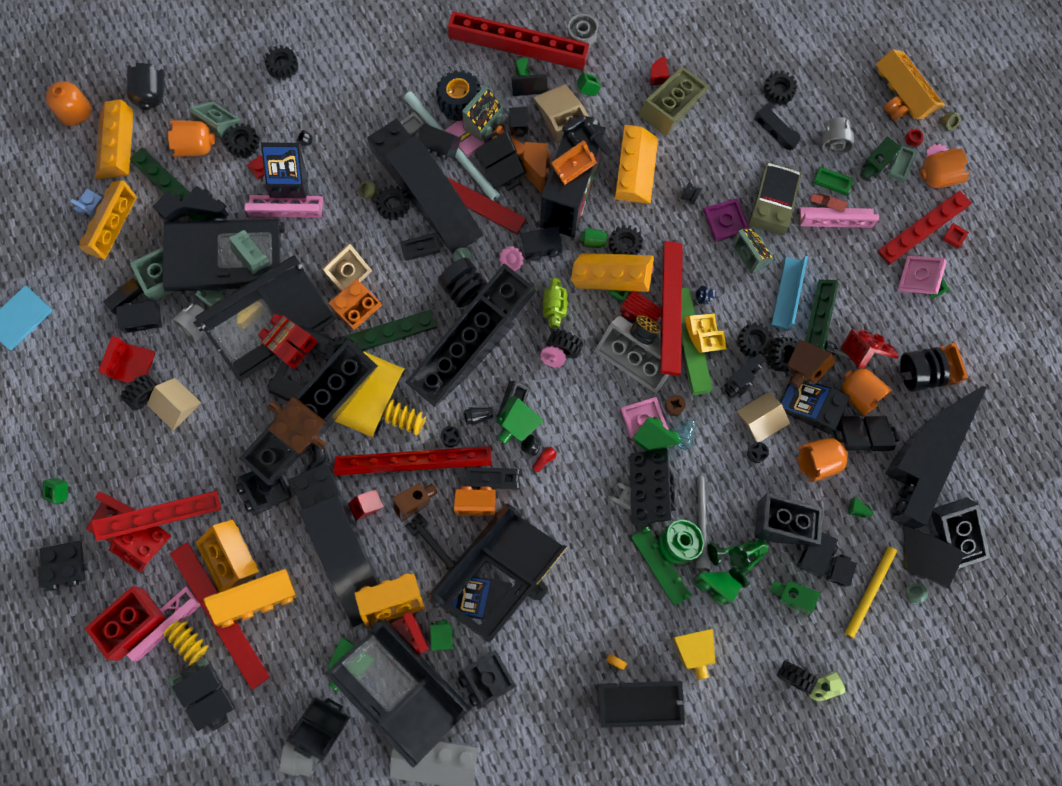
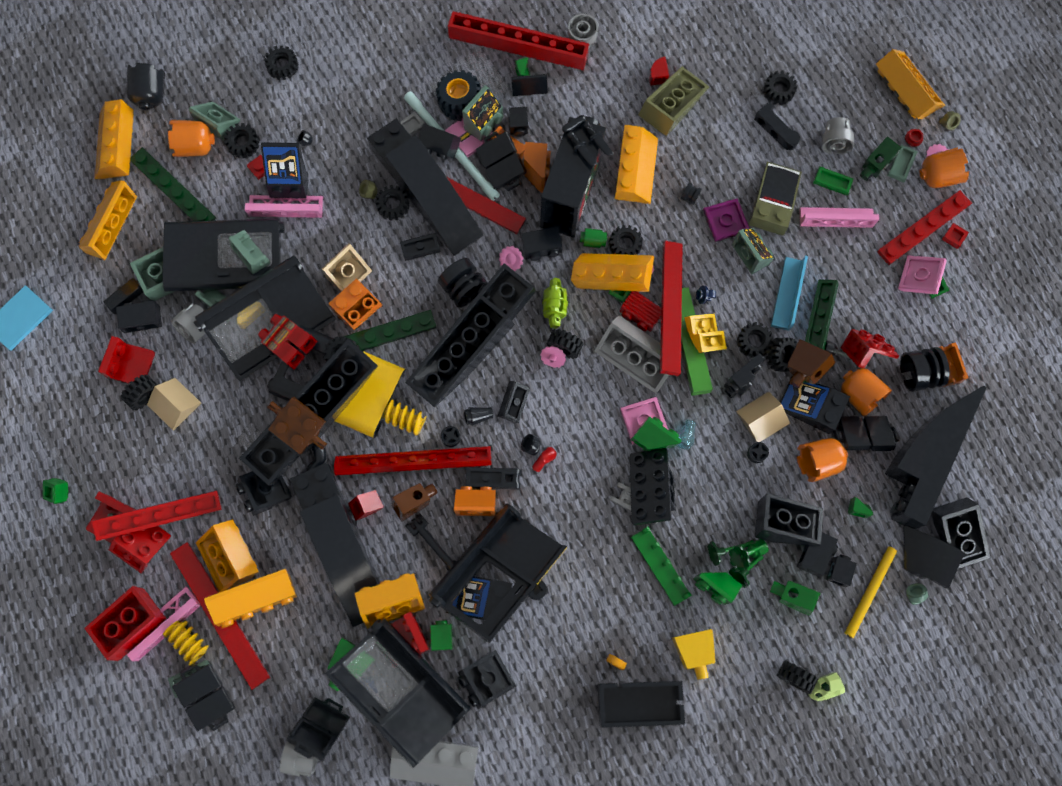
black plate [38,540,86,591] -> none
orange cylinder [45,81,92,126] -> none
light blue bracket [70,189,103,217] -> none
black arch [152,186,229,222] -> none
sand green tile [453,248,471,262] -> none
green torso [496,395,544,445] -> none
tan slope [533,84,588,142] -> none
orange hinge [551,140,597,185] -> none
green slope [577,72,601,96] -> none
black wheel [630,316,660,345] -> none
green wheel [659,520,704,565] -> none
reddish brown wheel [665,395,686,416] -> none
light grey piece [695,475,712,570] -> none
clear red sticker [810,194,848,212] -> none
orange wheel [883,97,909,122] -> none

